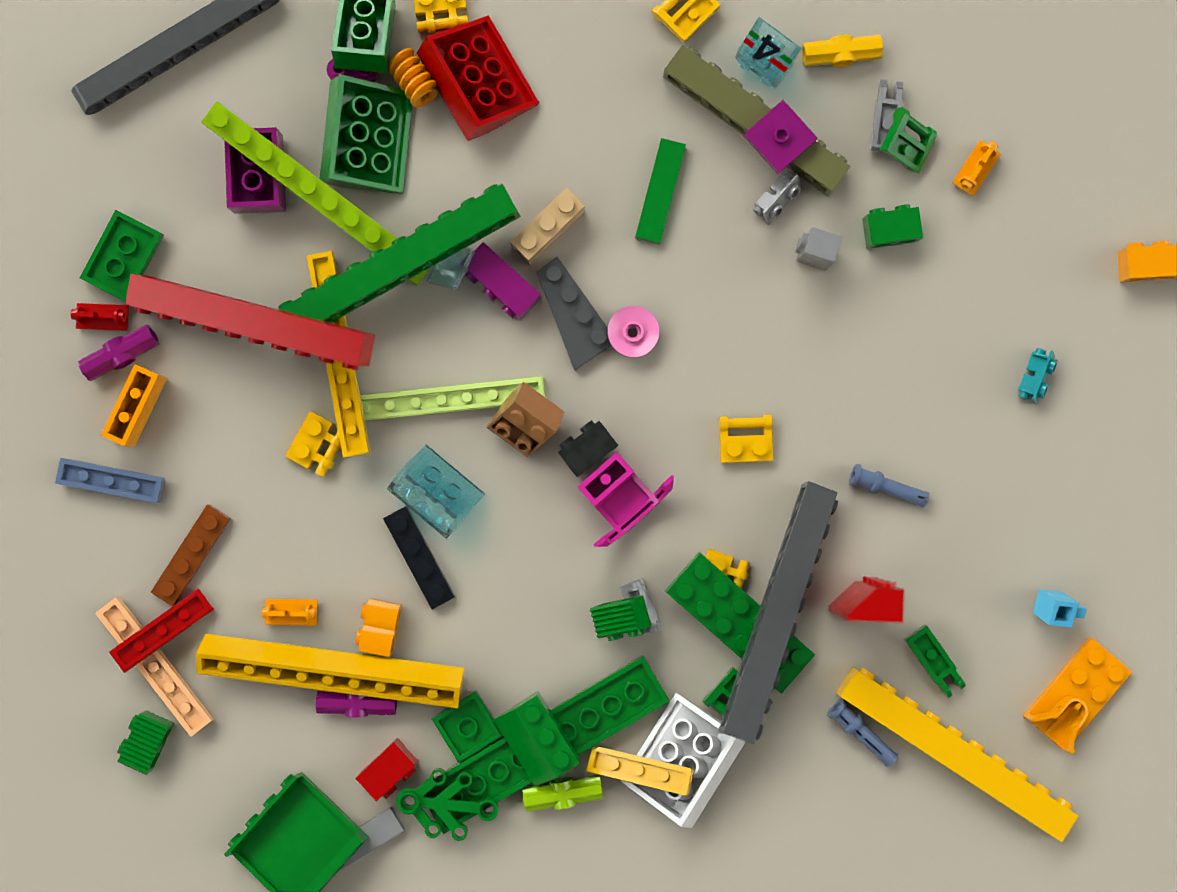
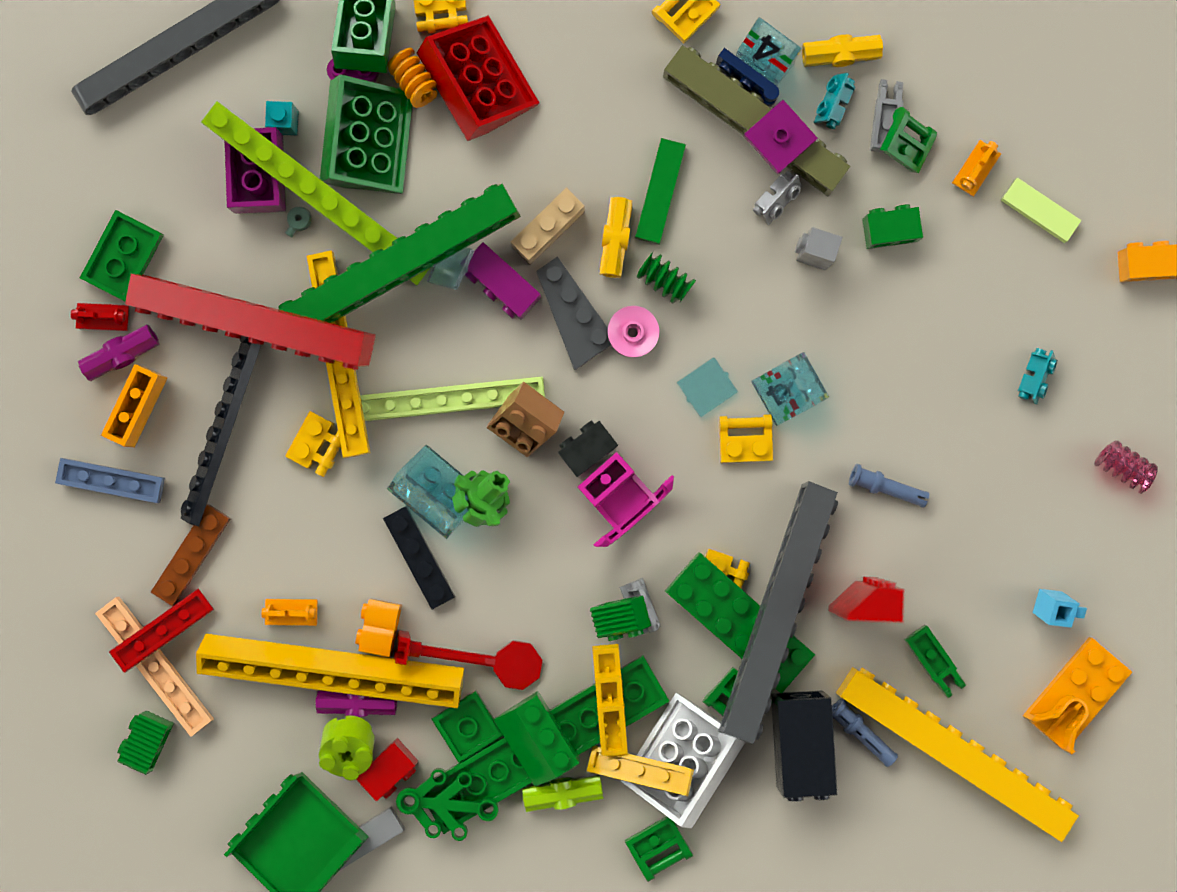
none -> black plate [180,335,261,526]
none -> teal brick [265,101,299,136]
none -> sand green piece [285,207,311,238]
none -> lime brick [319,715,375,780]
none -> red piece [394,630,543,690]
none -> bright green piece [452,470,510,527]
none -> yellow slope [592,644,628,756]
none -> yellow piece [599,197,632,278]
none -> green plate [625,816,693,882]
none -> green piece [637,252,696,304]
none -> clear light blue piece [677,357,738,417]
none -> dark blue plate [716,47,779,107]
none -> clear light blue slope [751,352,829,426]
none -> black brick [771,690,837,802]
none -> teal hinge [814,73,855,129]
none -> yellowish green tile [1001,178,1082,243]
none -> clear pink piece [1094,440,1158,493]

